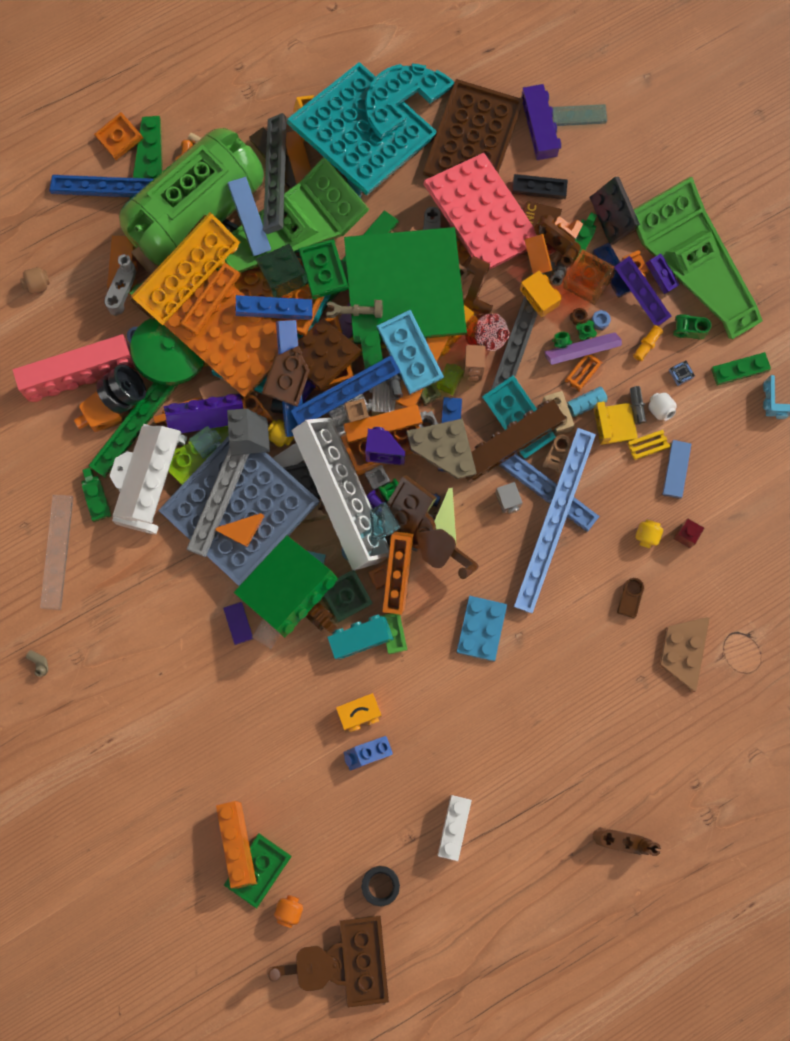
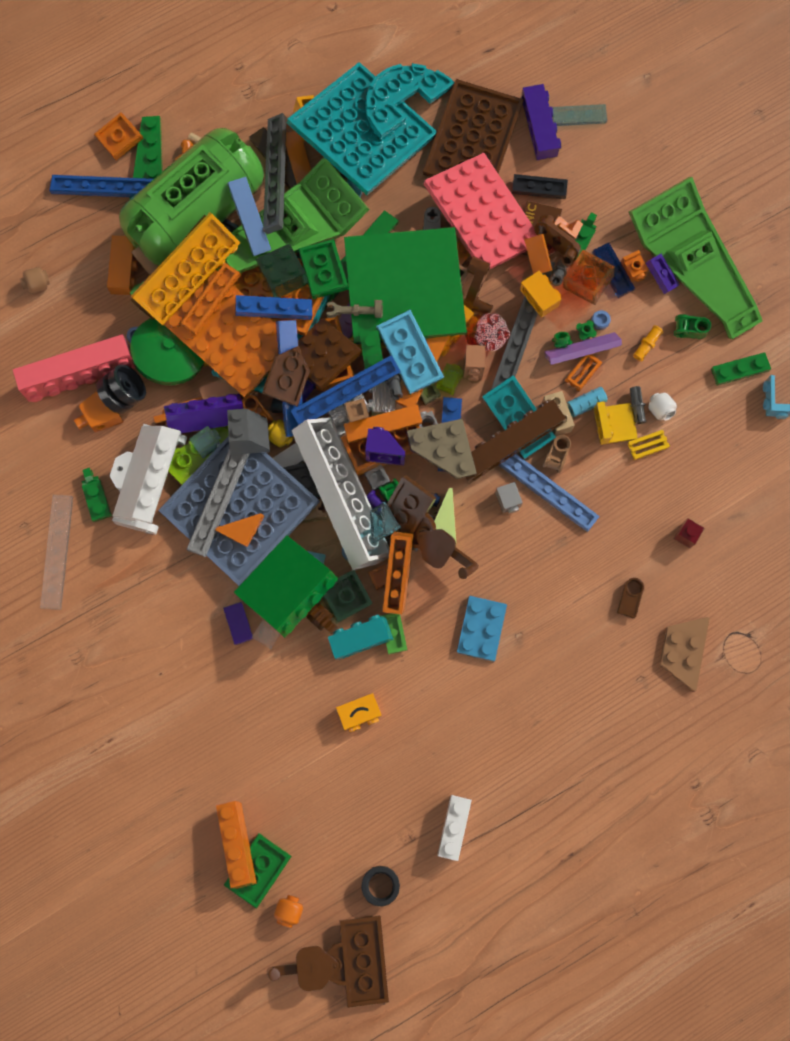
dark tan arm [26,650,49,677] -> none
green plate [89,383,178,478] -> none
light grey beam [104,254,136,316] -> none
blue bracket [343,736,393,771] -> none
light blue plate [514,428,596,614] -> none
reddish brown plate [570,308,588,325] -> none
black plate [589,177,640,244] -> none
reddish brown beam [593,827,661,856] -> none
dark purple plate [614,256,672,326] -> none
yellow head [635,519,663,548] -> none
medium blue tile [662,440,691,499] -> none
tile [669,360,695,386] -> none

